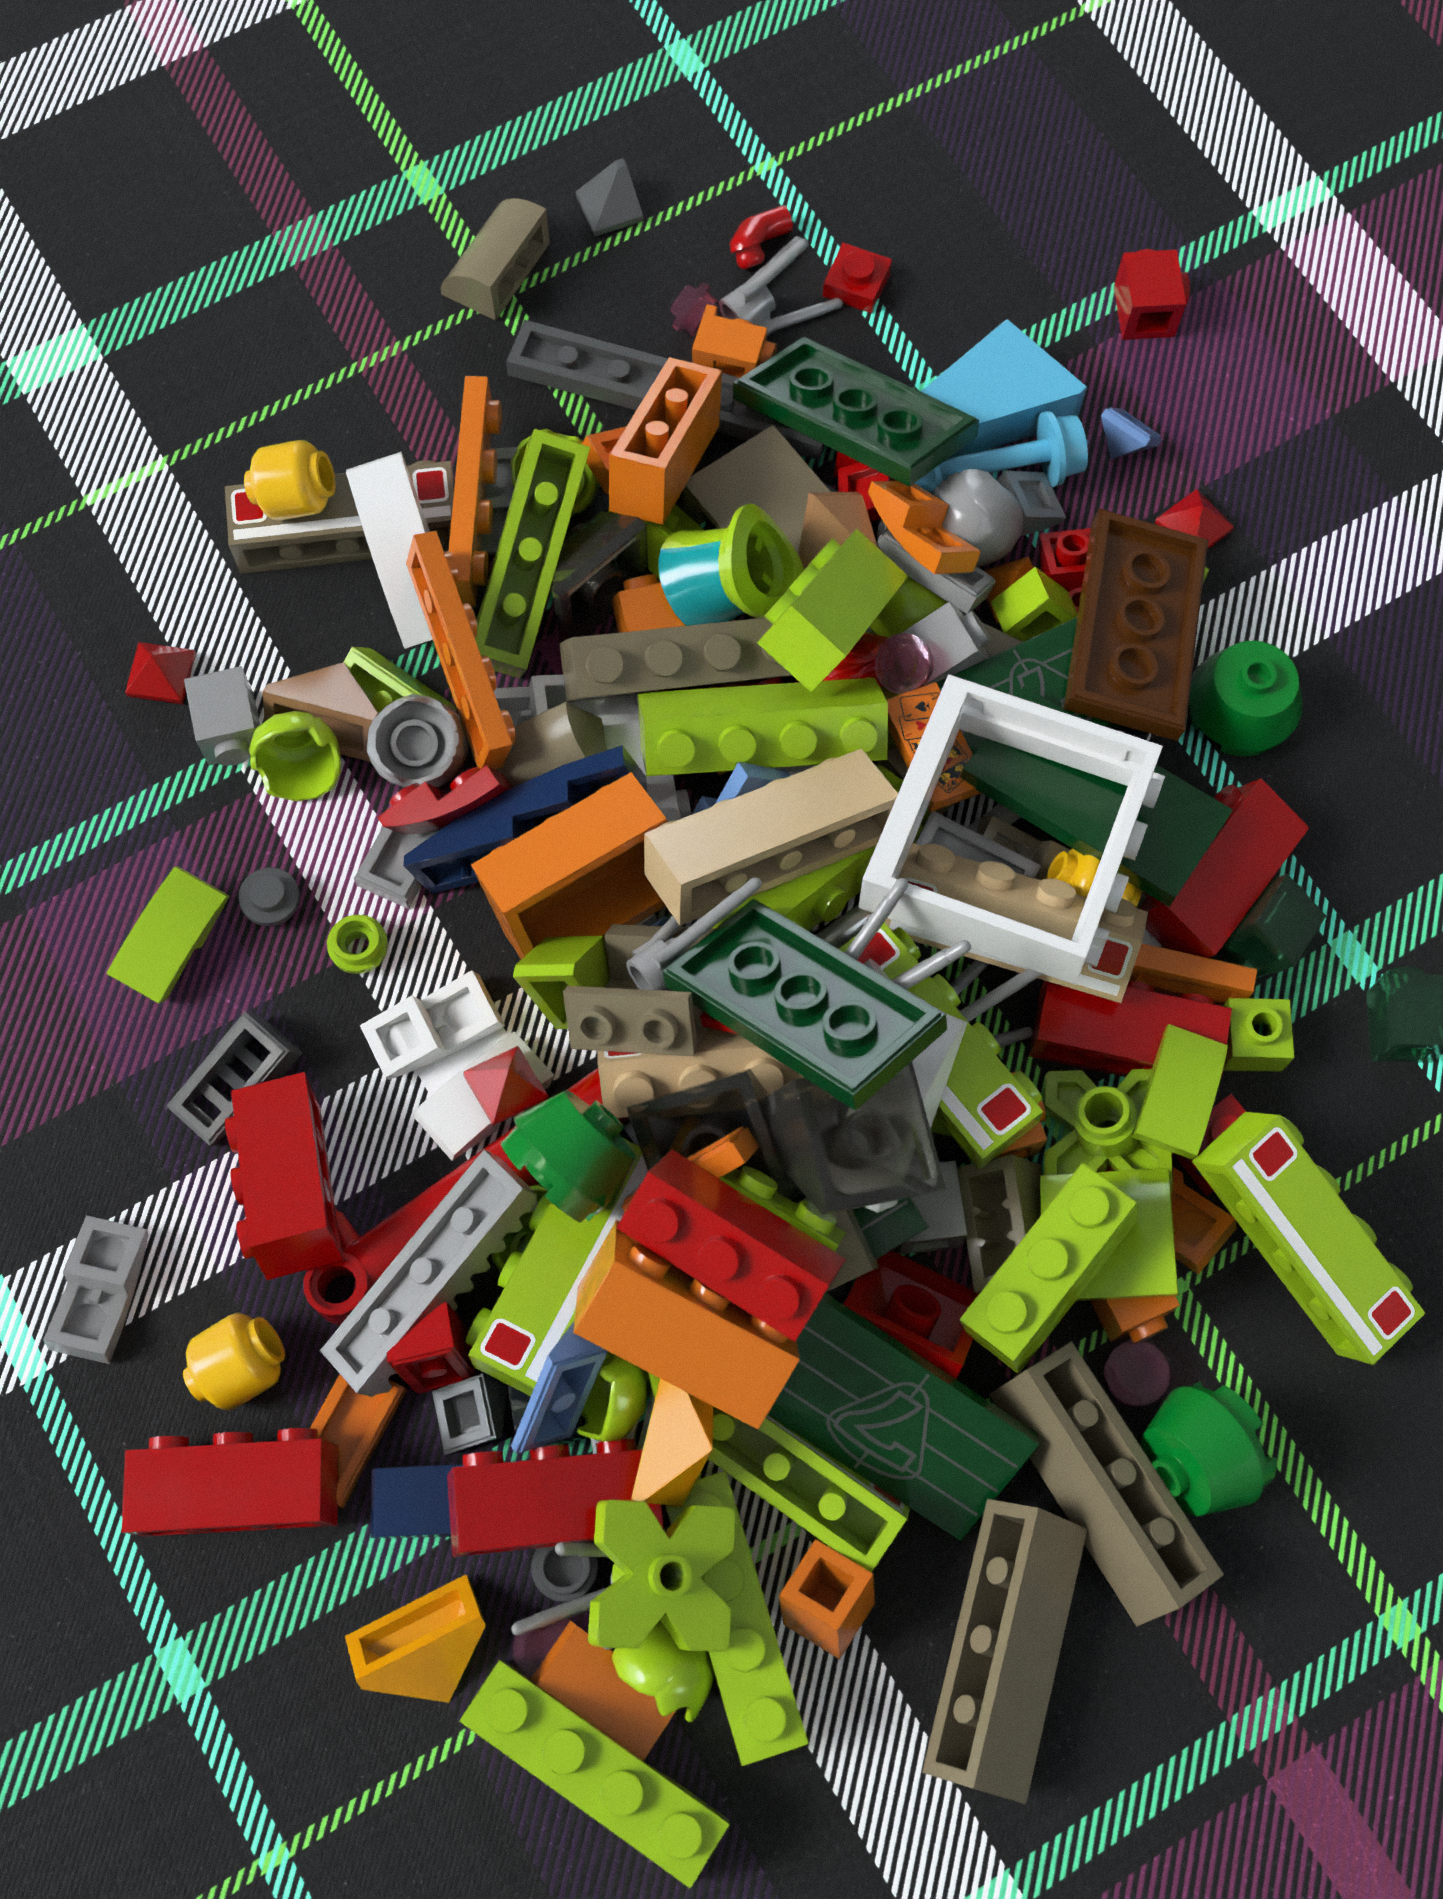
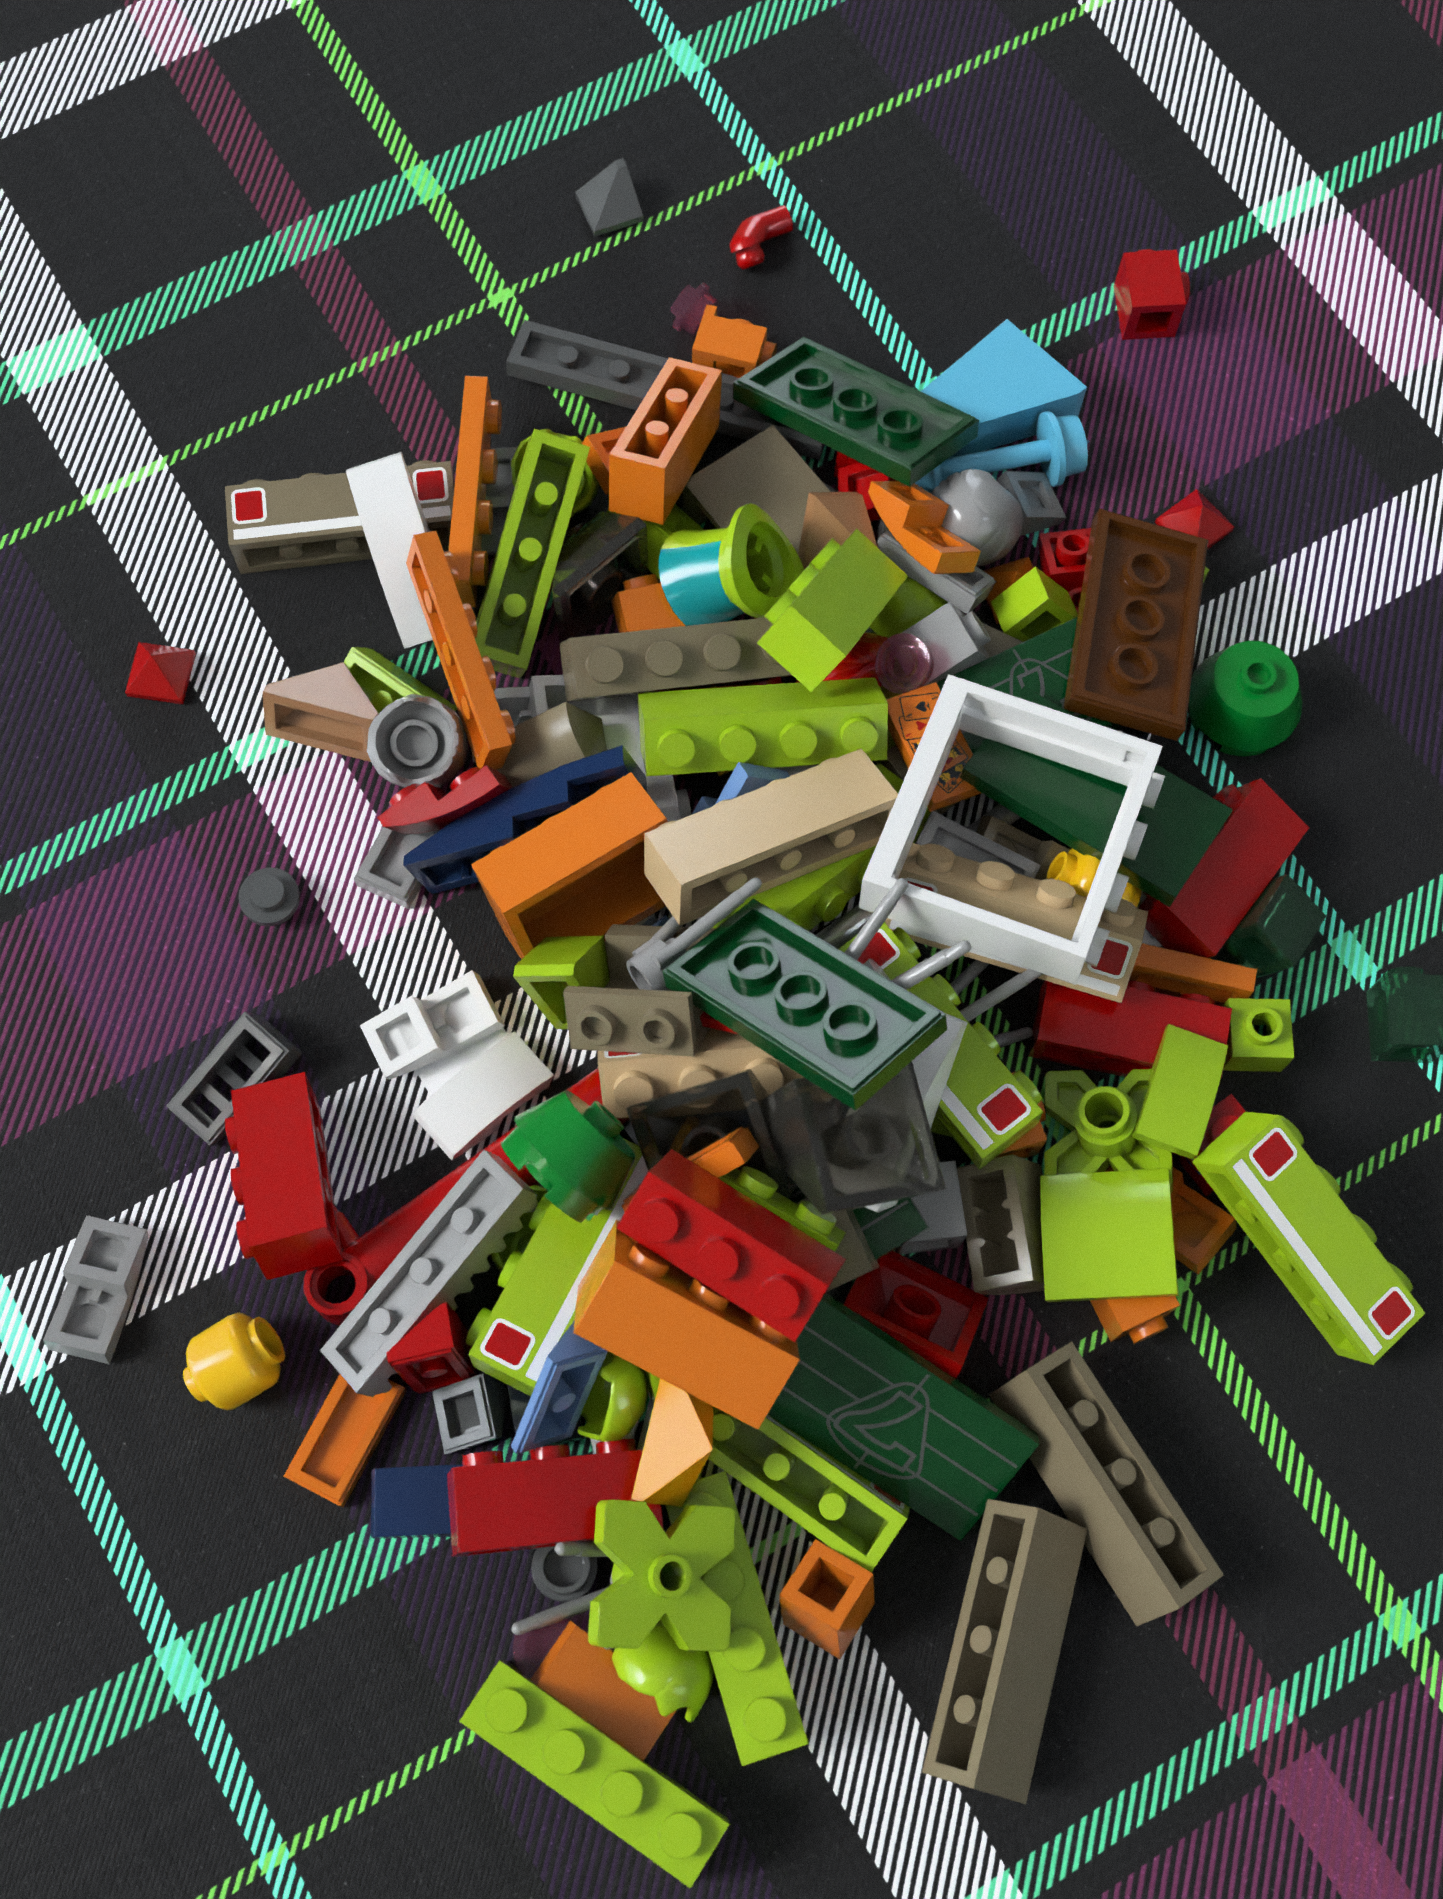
lime slope [106,866,230,1004] -> none
red brick [121,1428,338,1537] -> none
light grey brick [184,666,260,766] -> none
yellow head [244,440,336,521] -> none
lime hair [249,711,341,801] -> none
lime plate [327,914,388,974] -> none
light orange slope [345,1574,486,1703] -> none
dark tan brick [441,198,550,321] -> none
red slope [463,1046,548,1126] -> none
light grey plant [719,236,843,336] -> none
red plate [822,242,892,314] -> none
lime brick [960,1163,1138,1374] -> none
medium blue slope [1101,407,1162,459] -> none
clear pink plate [1104,1341,1170,1406] -> none
green cone [1140,1382,1277,1516] -> none

